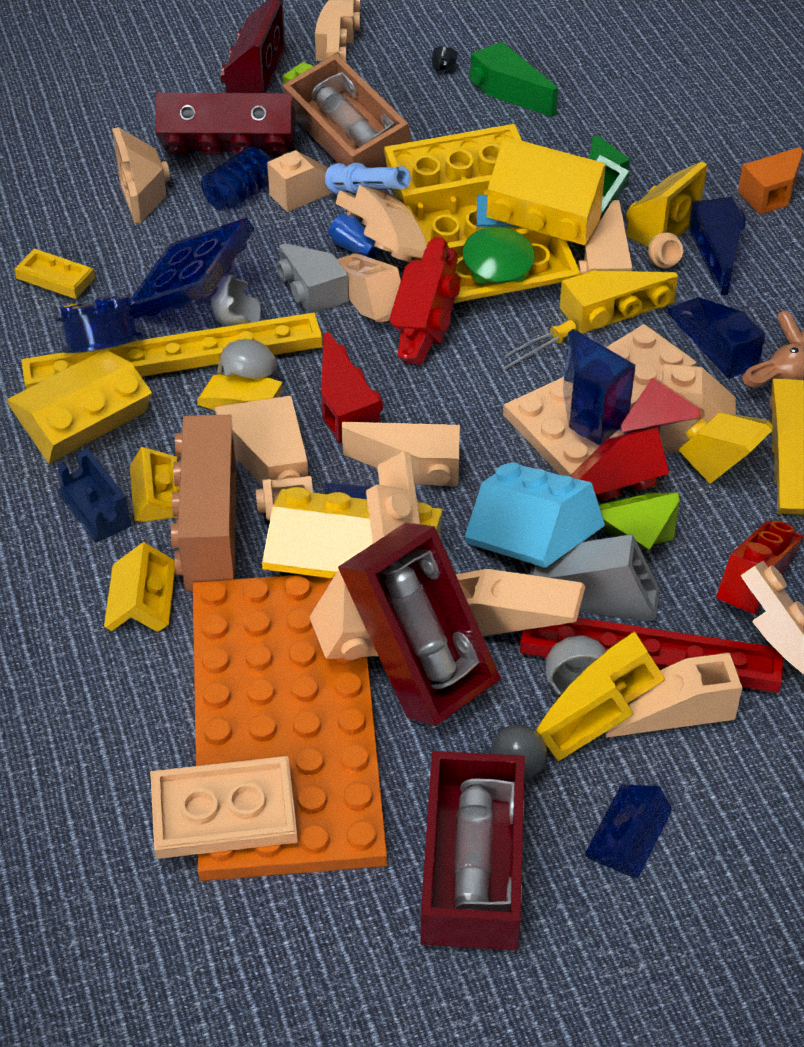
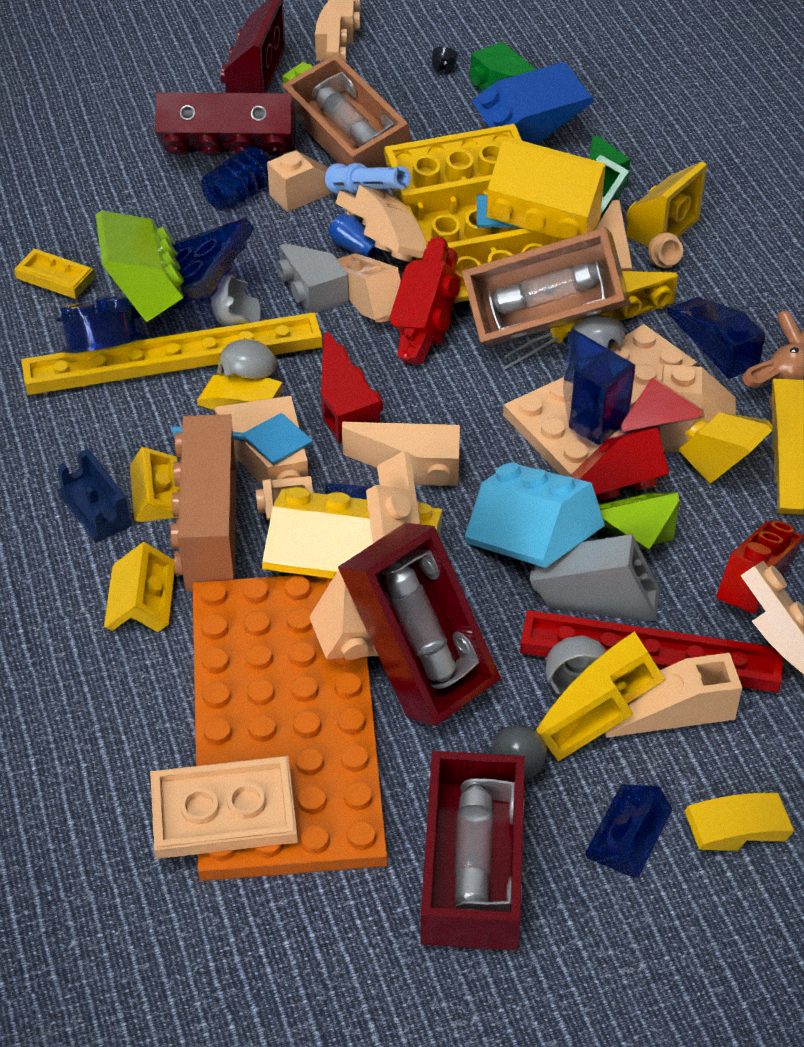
yellow slope [7,349,152,464] -> none
light nougat slope [112,127,170,224] -> none
light nougat slope [456,569,586,636] -> none
green dish [463,227,535,284] -> none
clear blue slope [688,197,746,296] -> none
orange slope [738,147,803,215] -> none
none -> lime slope [95,210,184,322]
none -> dark azure piece [171,413,313,465]
none -> nougat piece [462,227,631,347]
none -> blue slope [471,61,595,145]
none -> light grey hair [568,315,625,362]
none -> yellow slope [684,793,794,851]

